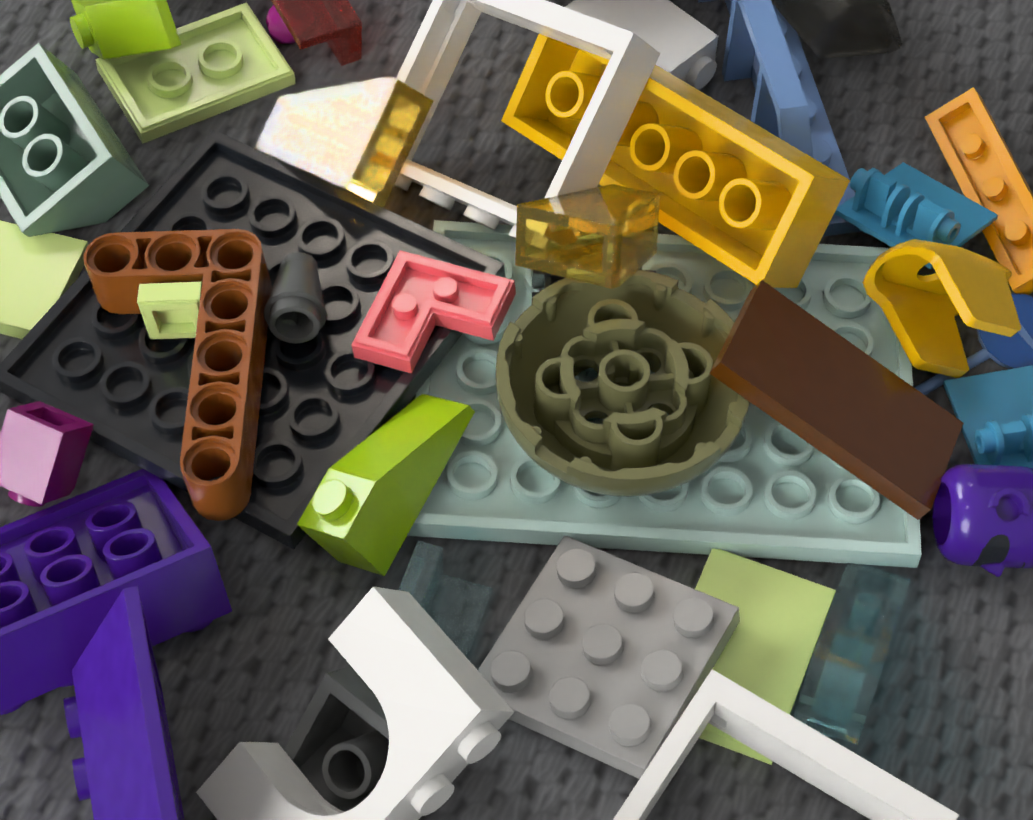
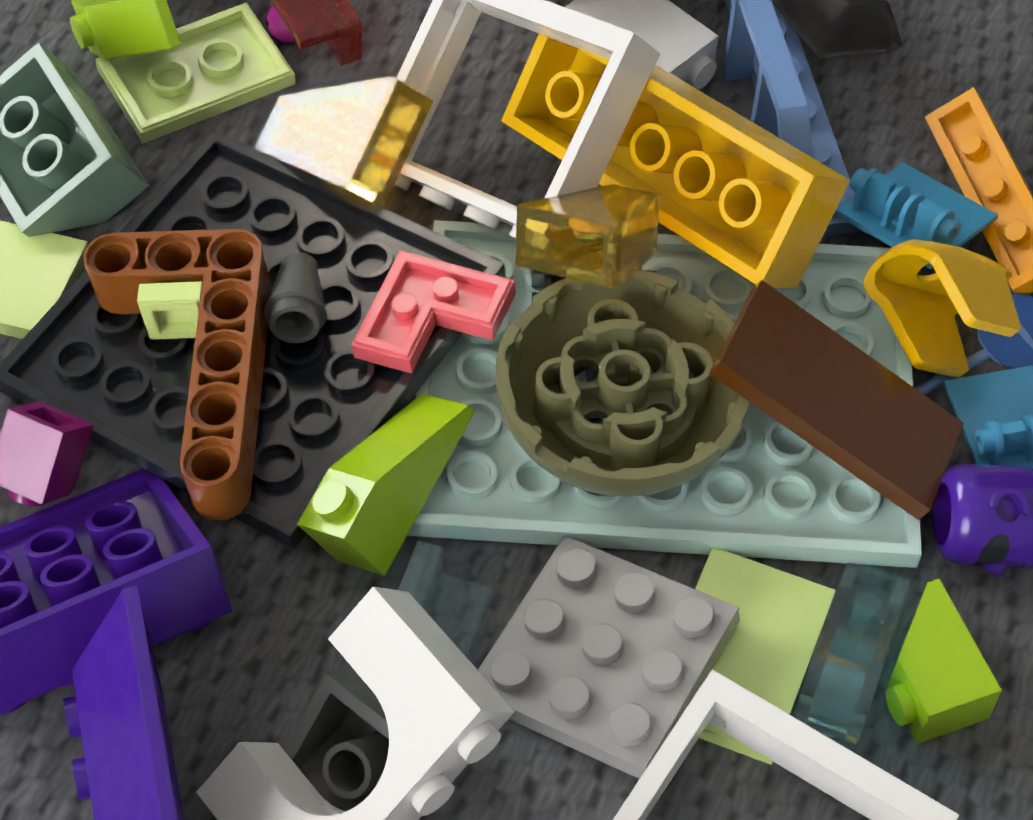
none -> lime slope [885,579,1002,744]

